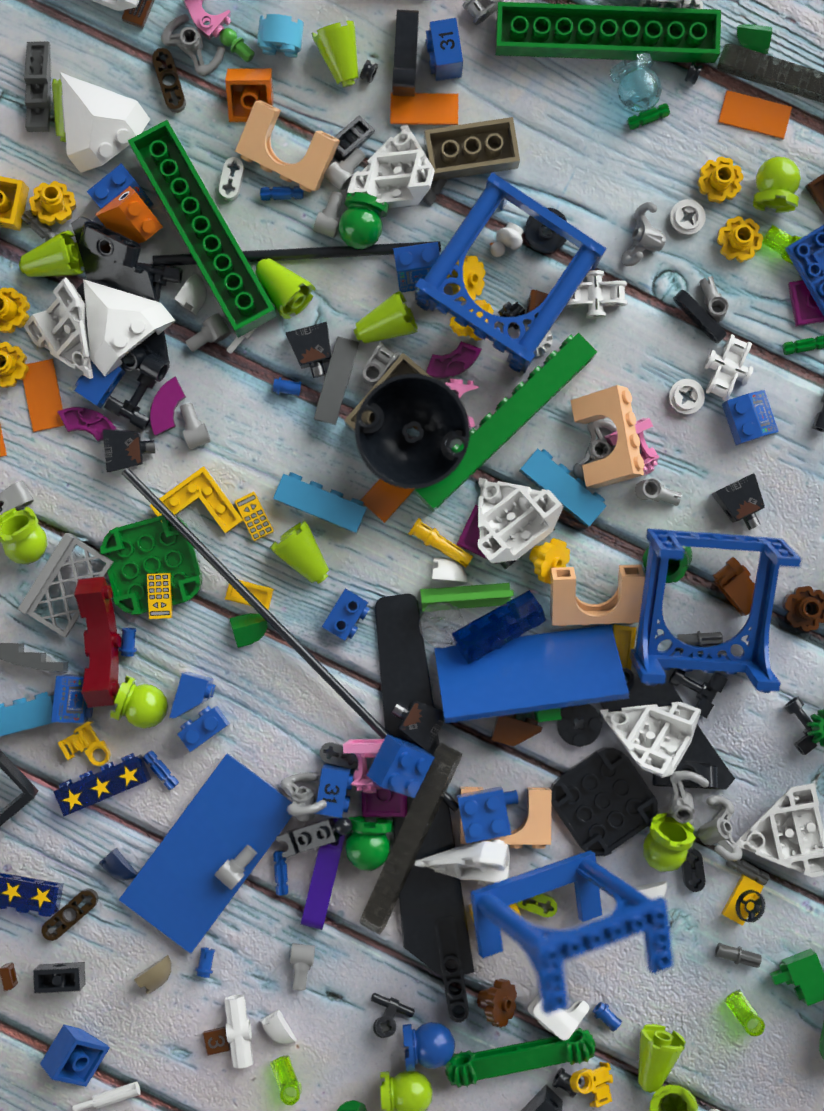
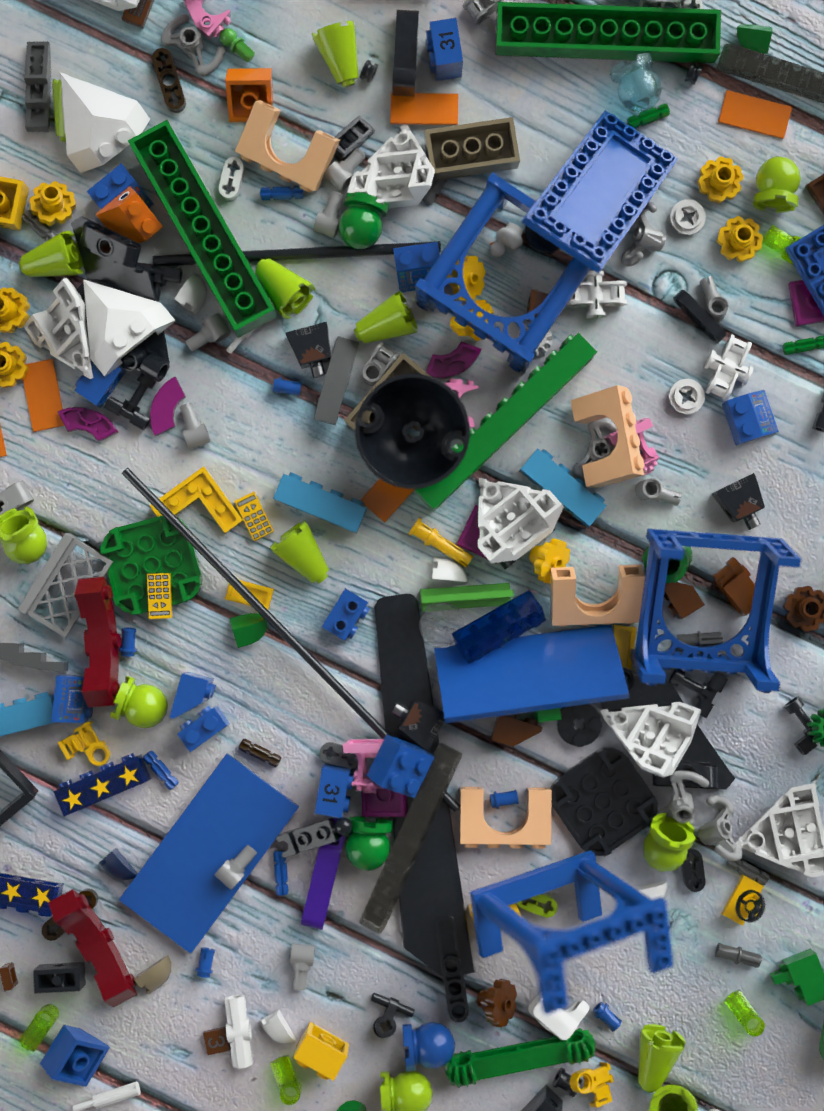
torso [103,428,156,472] -> none
medium azure brick [257,14,304,57] -> none
light grey piece [281,773,327,822] -> none
white wedge [415,839,510,886] -> none
blue brick [457,786,512,844] -> none
black gear [498,301,526,330] -> none
none -> clear neon green piece [18,1004,59,1052]
none -> dark red brick [48,889,137,1008]
none -> dark brown axle [238,739,281,767]
none -> yellow brick [294,1022,349,1081]
none -> tile [521,110,678,274]
none -> reddish brown slope [663,582,705,619]

